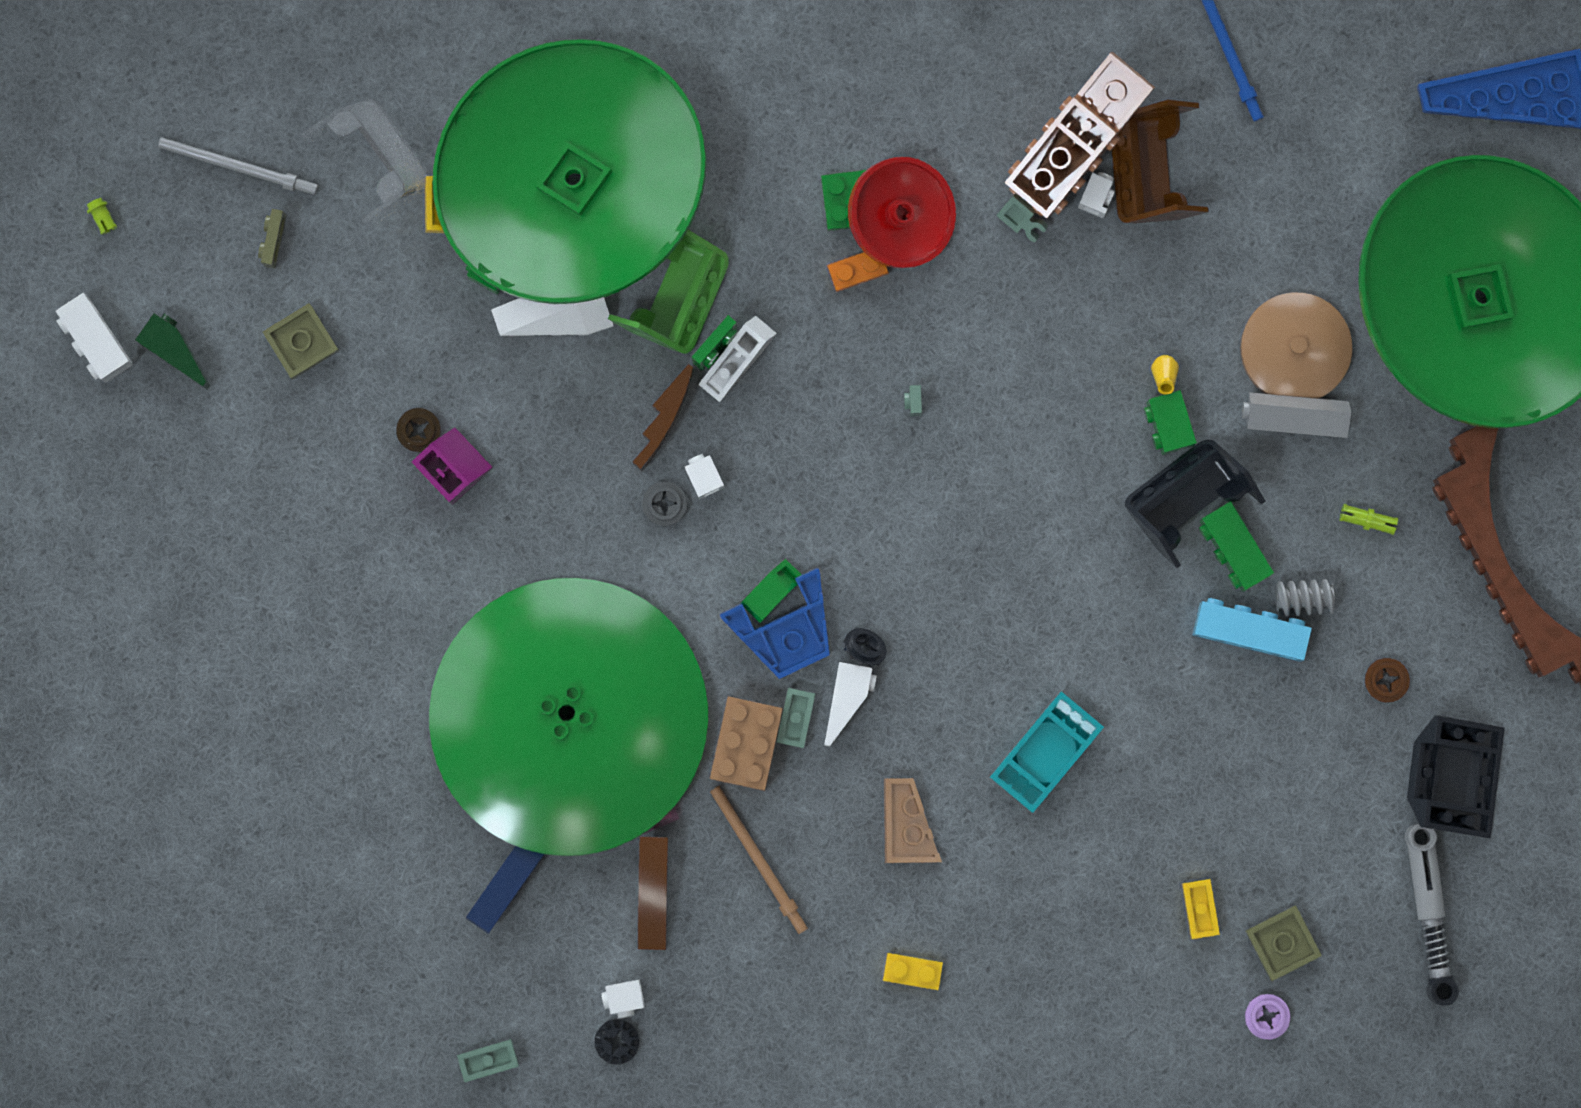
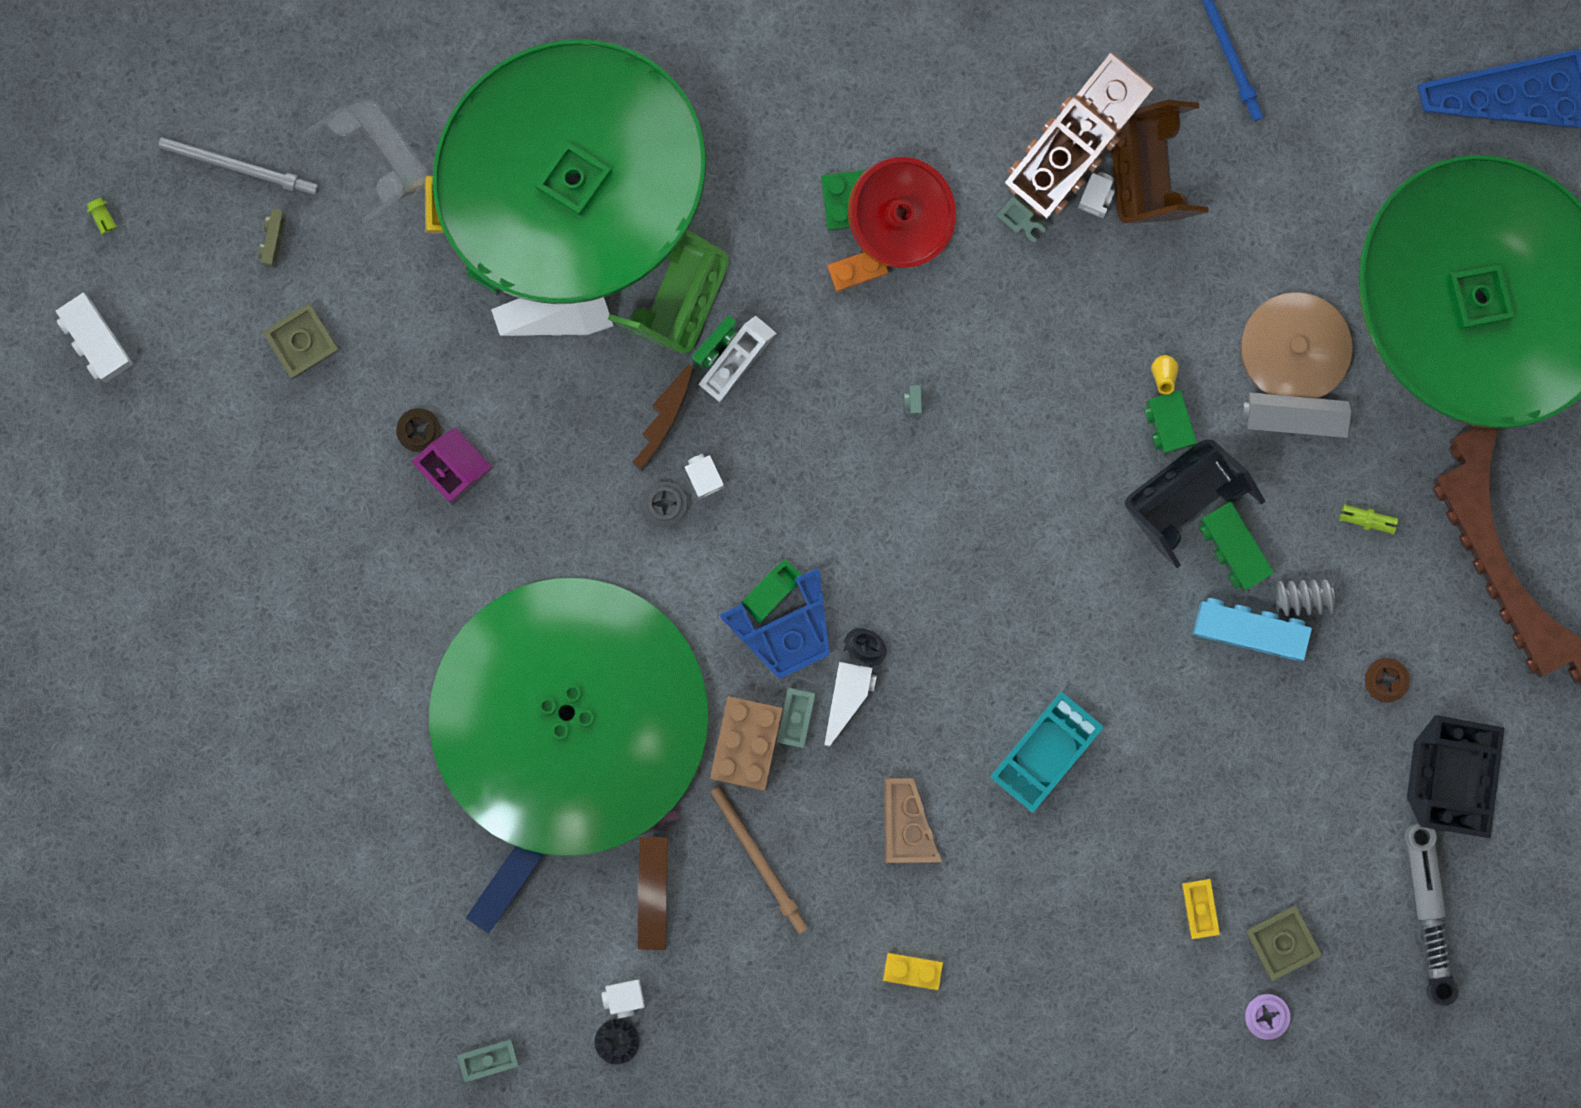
dark green slope [135,313,210,390] -> none

